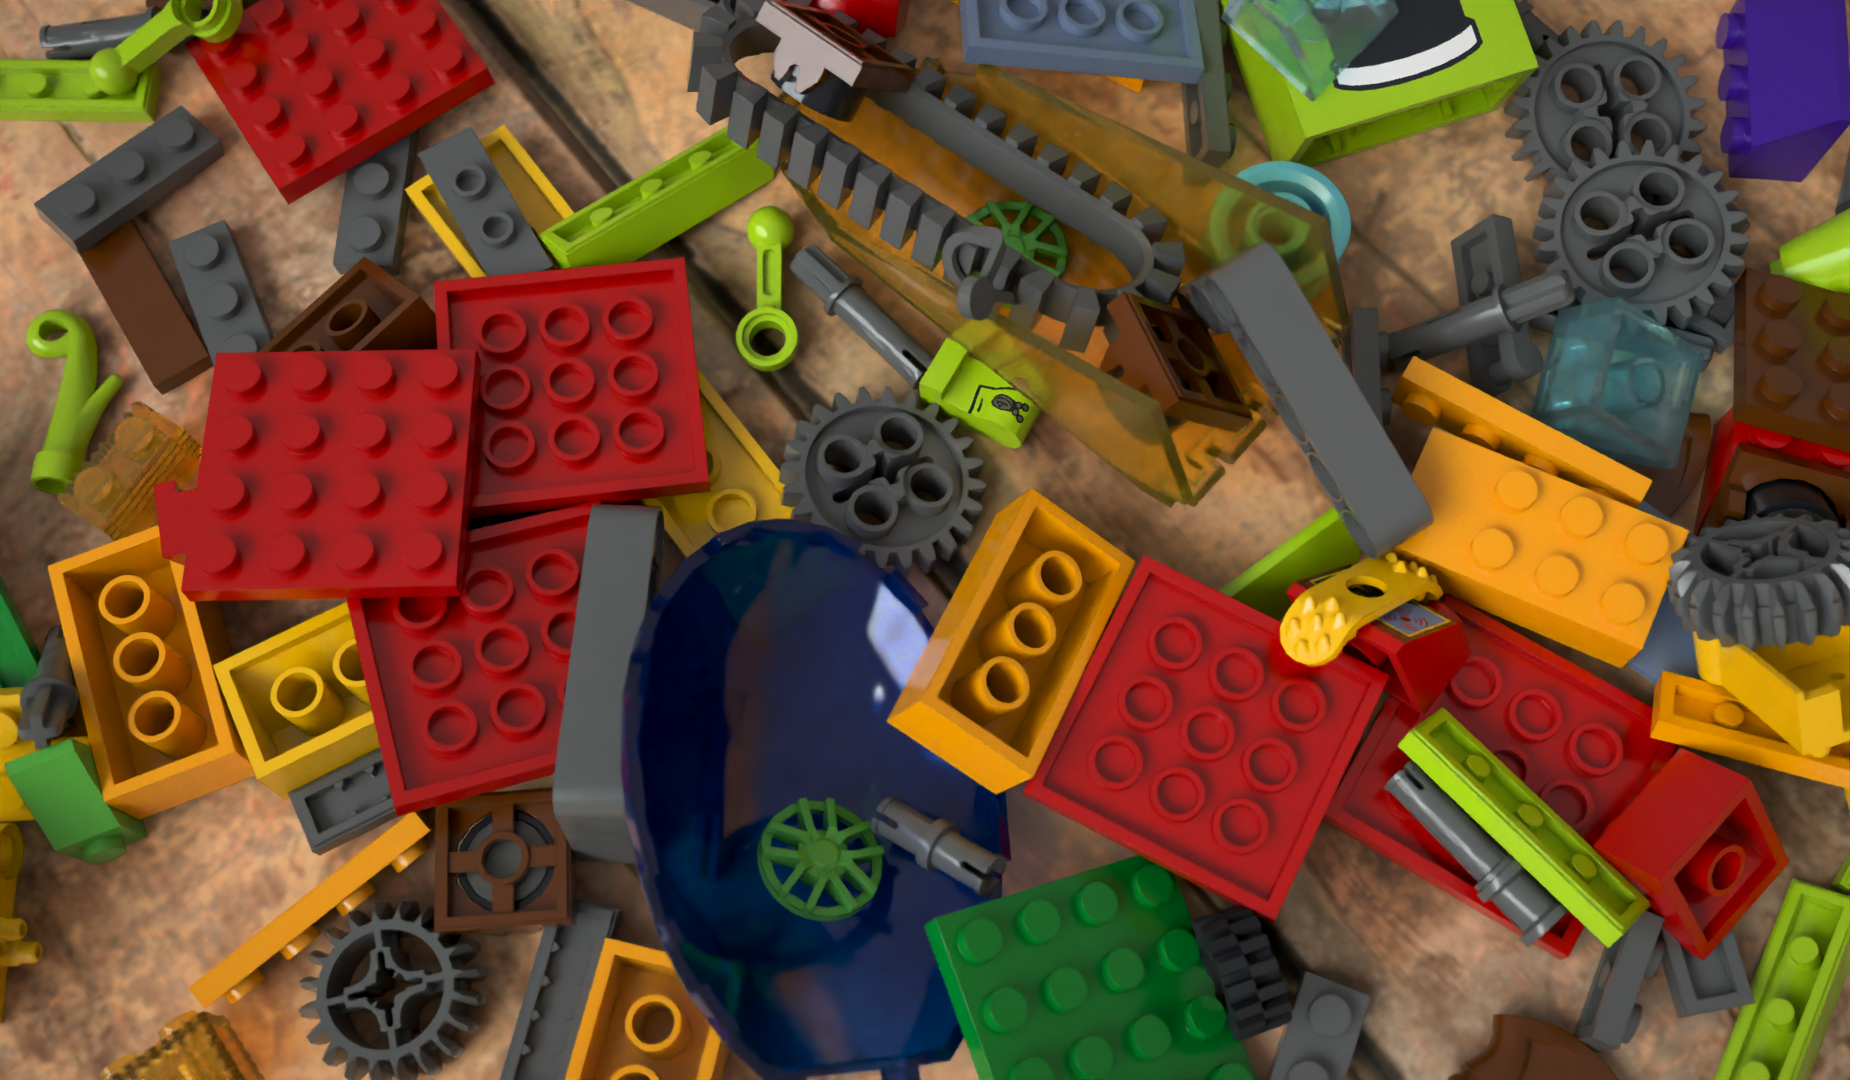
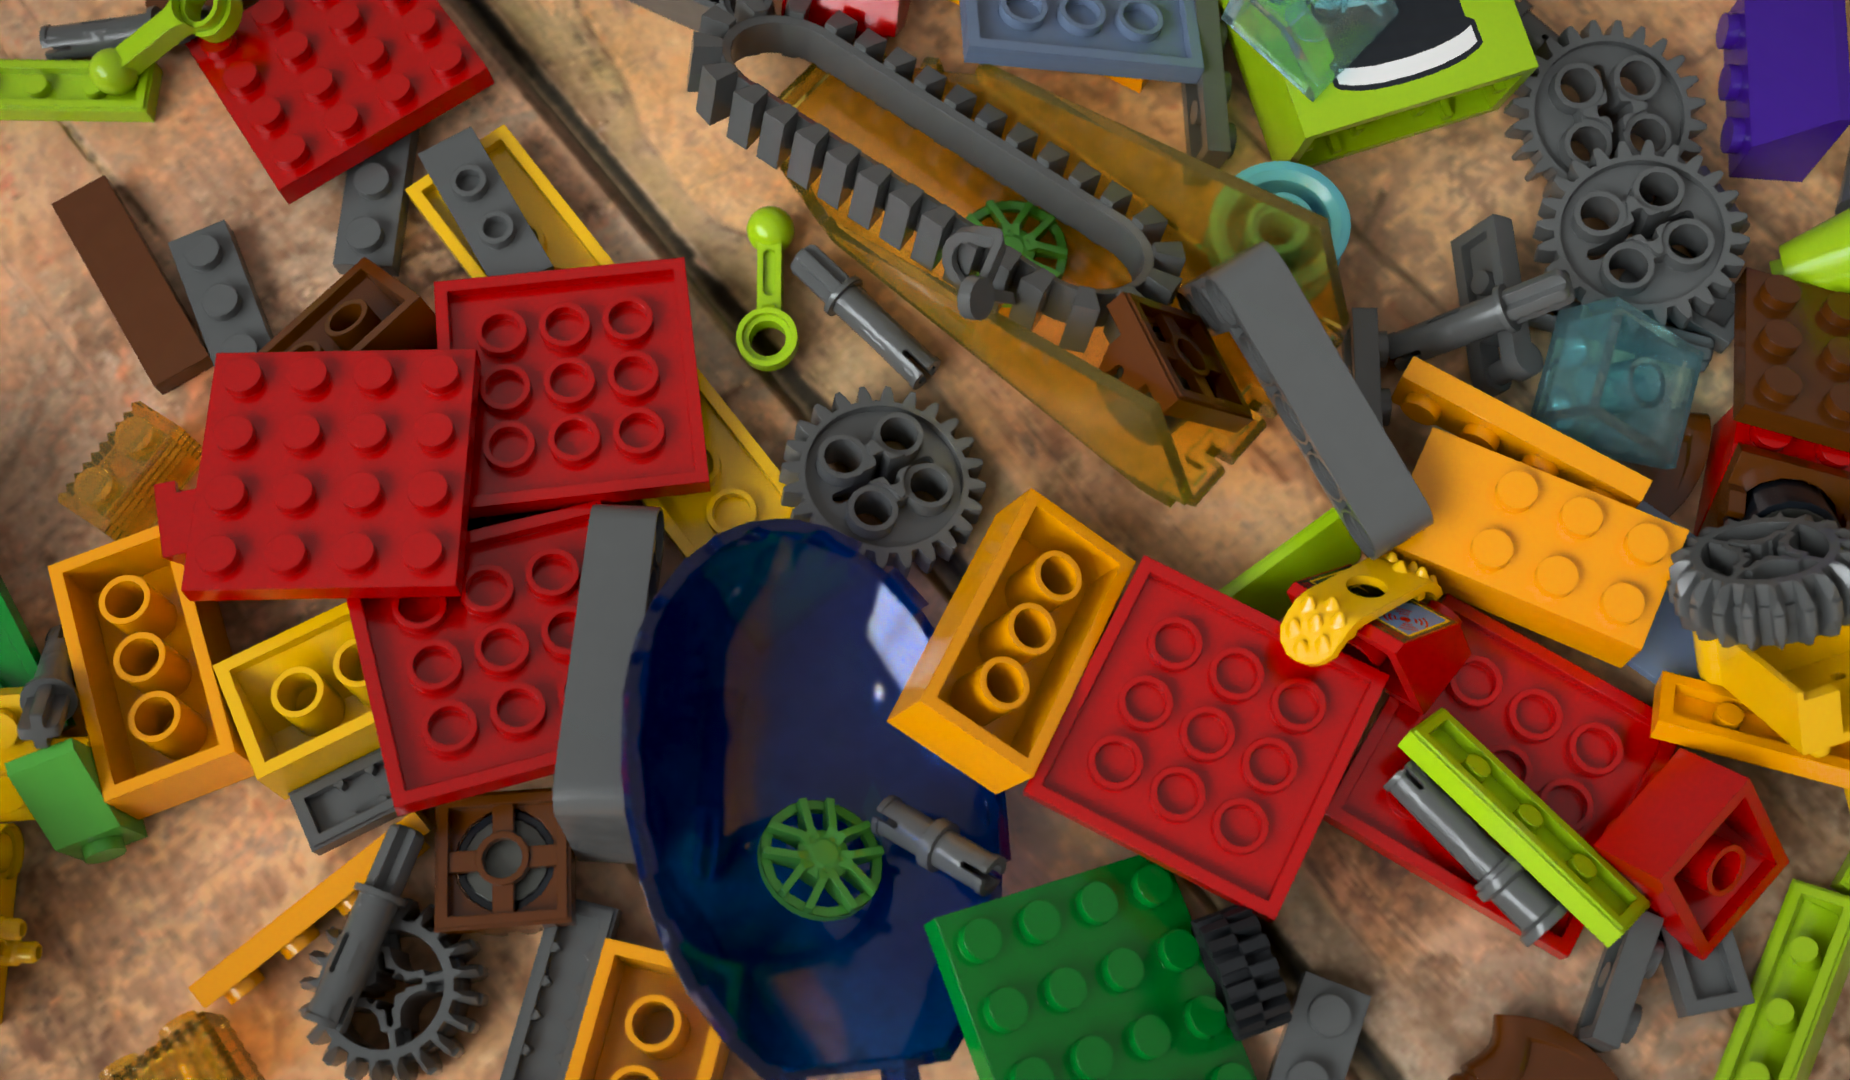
lime plant [26,309,123,496] -> none
dark grey plate [34,105,224,255] -> none
lime slope [537,126,774,269] -> none
reddish brown piece [755,0,917,122] -> none
lime leg [919,337,1045,449] -> none
none -> dark grey axle [302,824,424,1033]

